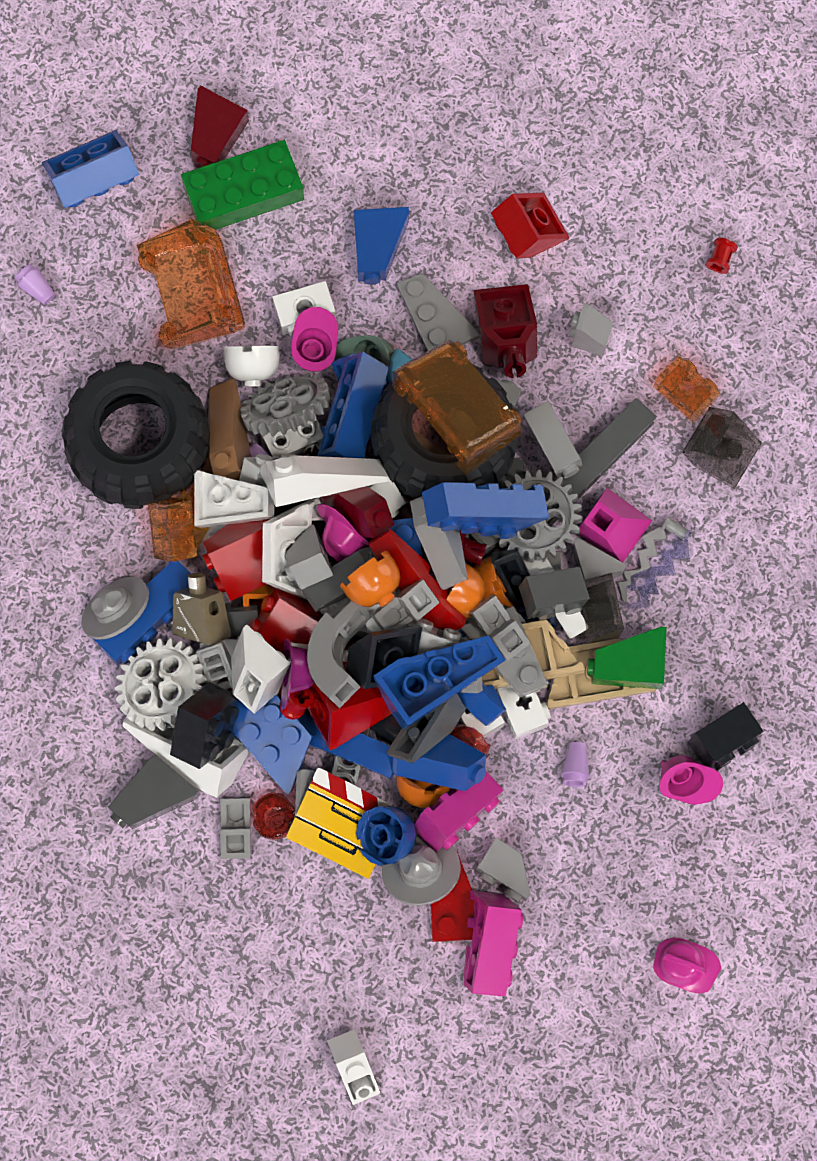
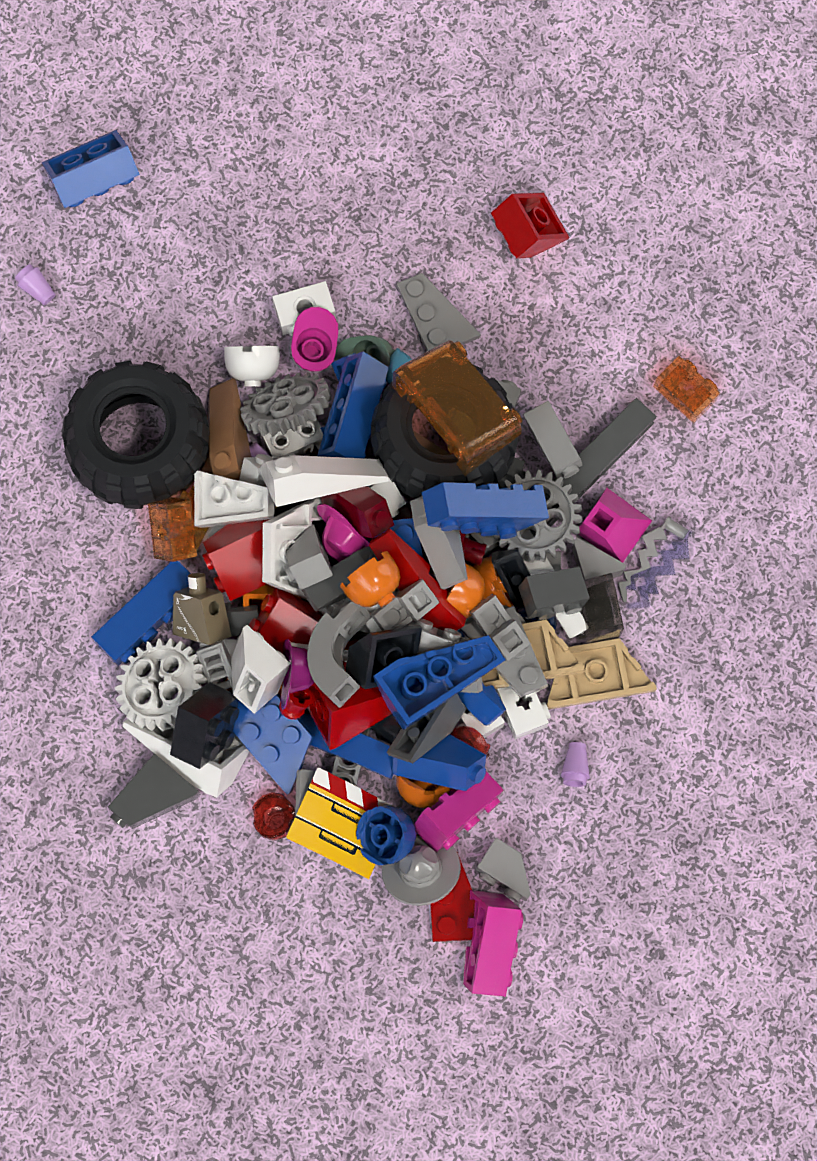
light grey hat [81,577,149,640] -> none
clear orange windscreen [137,219,245,349] -> none
green brick [181,139,304,235] -> none
dark red slope [191,85,249,168] -> none
light grey slope [220,797,251,859] -> none
white slope [327,1029,380,1105] -> none
blue slope [354,207,409,285] -> none
dark red plate [473,284,537,378] -> none
light grey slope [568,303,613,356] -> none
green slope [587,627,667,689] -> none
dark pink piece [653,937,722,994] -> none
dark pink piece [659,755,723,805] -> none
clear smoke slope [682,407,762,489] -> none
black brick [688,702,764,771] -> none
red bush [705,237,738,274] -> none

